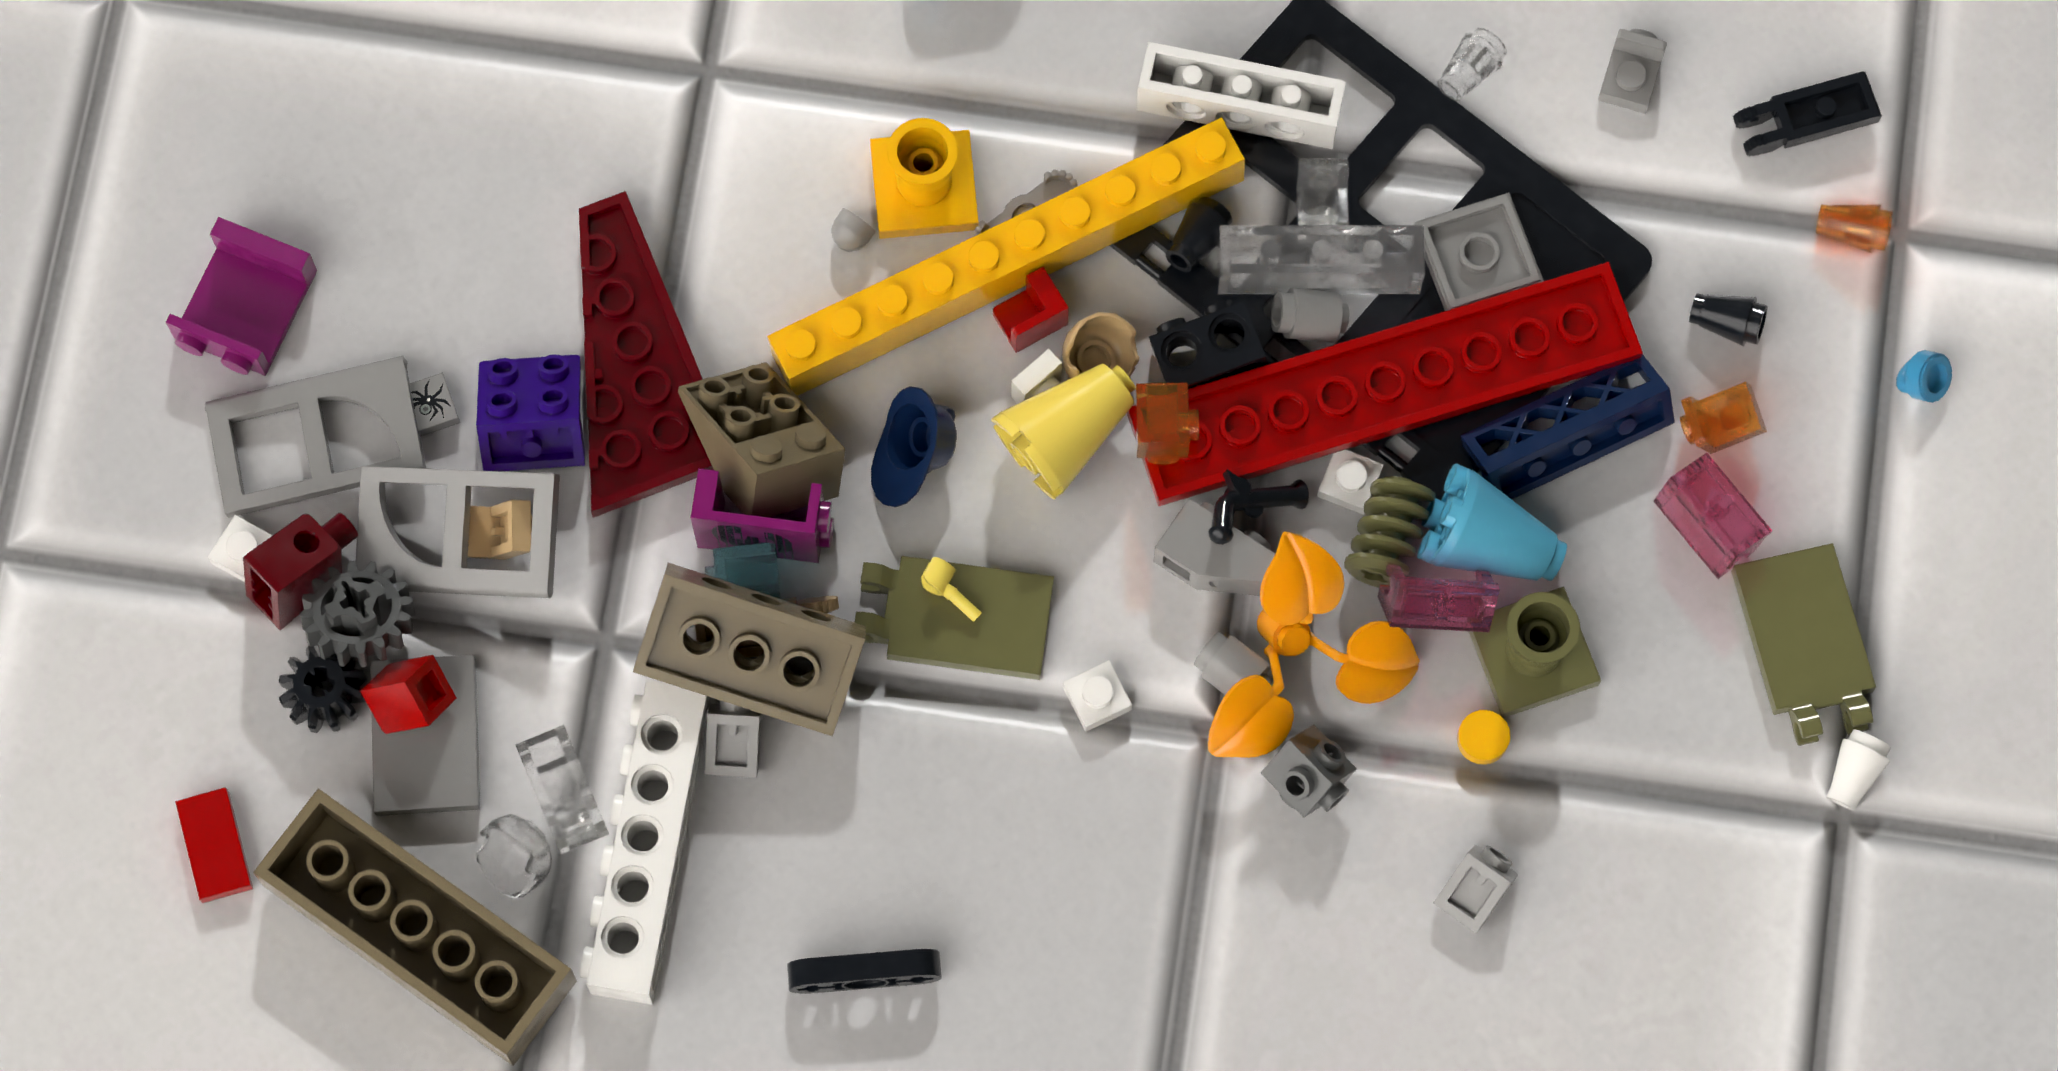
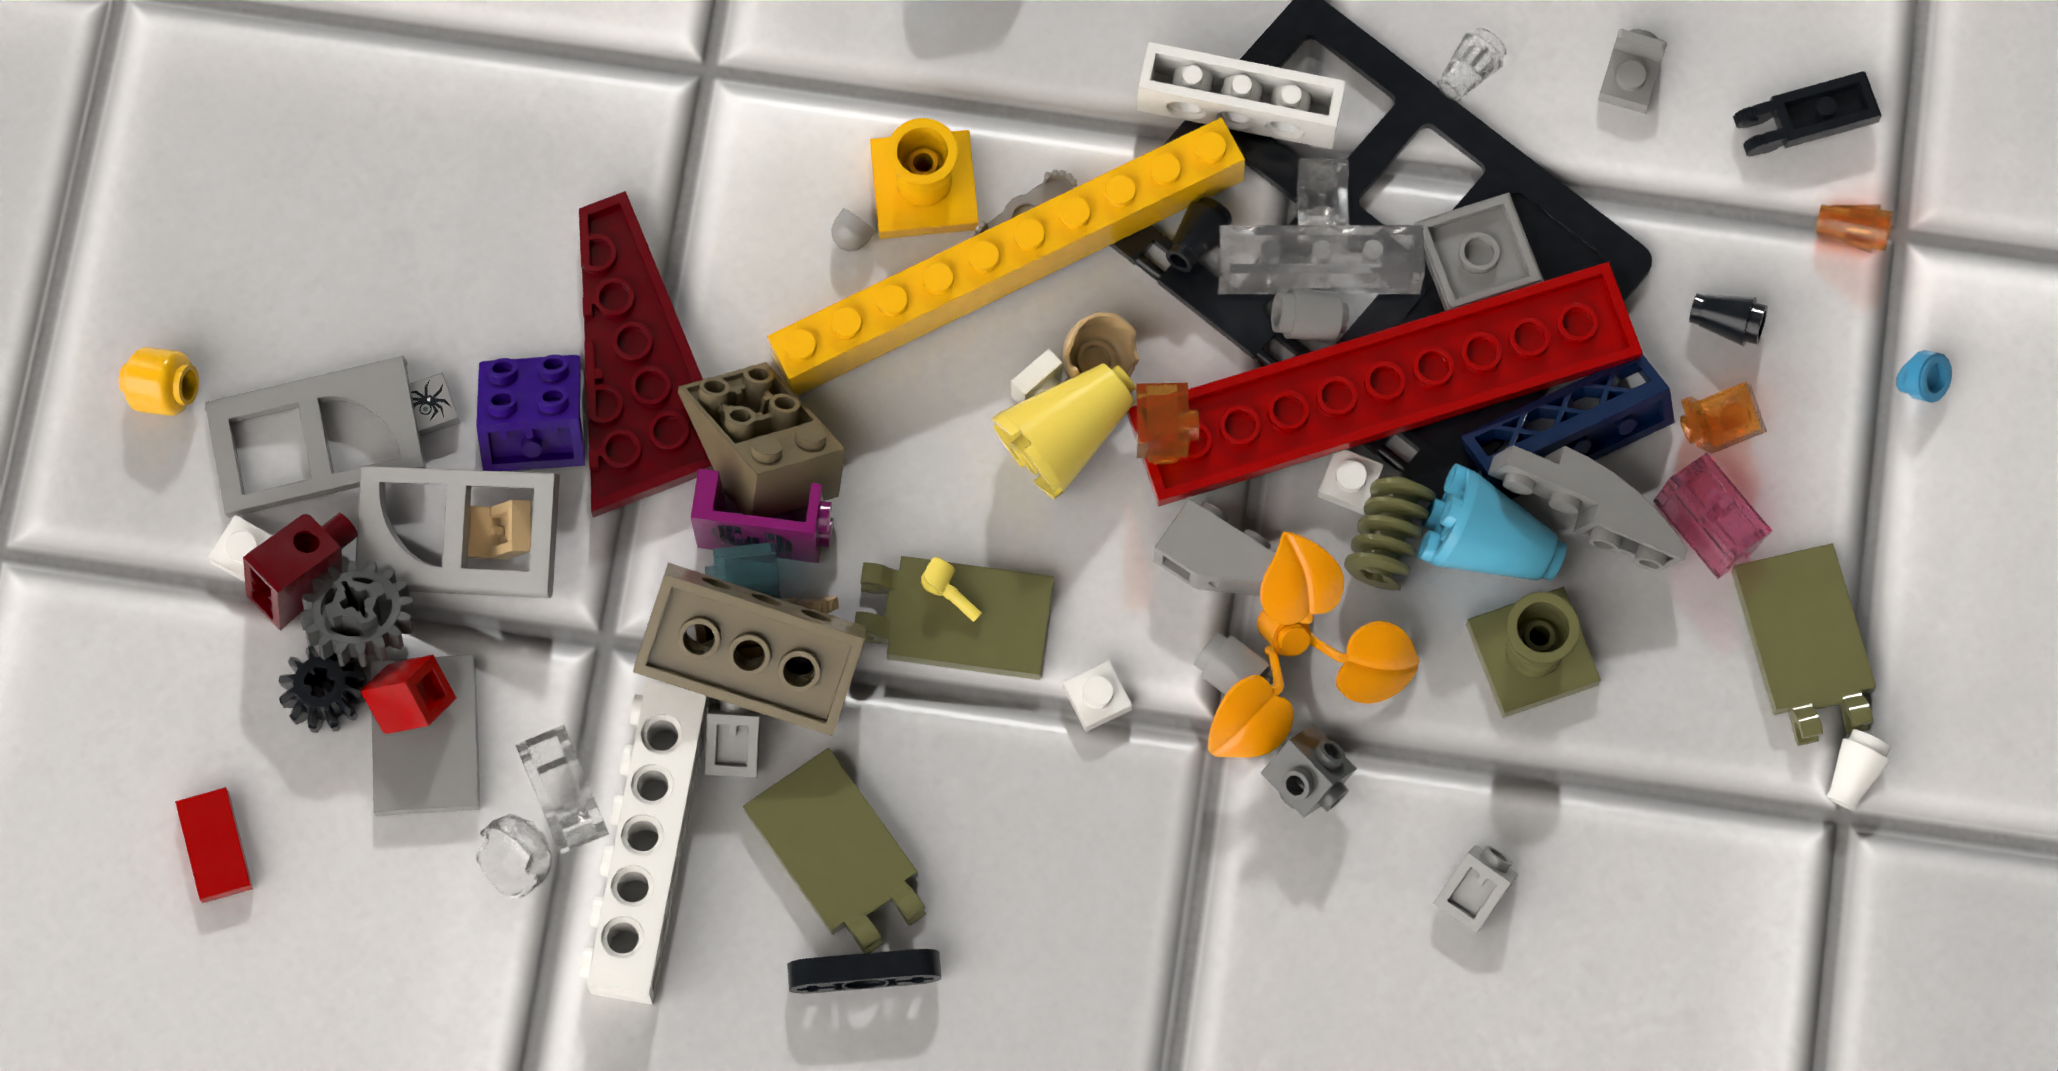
magenta panel [166,217,317,376] -> none
dark tan brick [253,788,577,1066] -> none
dark blue piece [871,386,957,507] -> none
red panel [993,267,1069,353] -> none
black brick [1149,300,1267,395] -> none
black piece [1208,469,1309,545] -> none
clear pink hinge [1377,565,1500,632] -> none
yellow tile [1457,710,1510,765] -> none
none -> yellow head [119,347,199,416]
none -> olive tile [743,748,926,953]
none -> light grey slope [1488,445,1688,571]

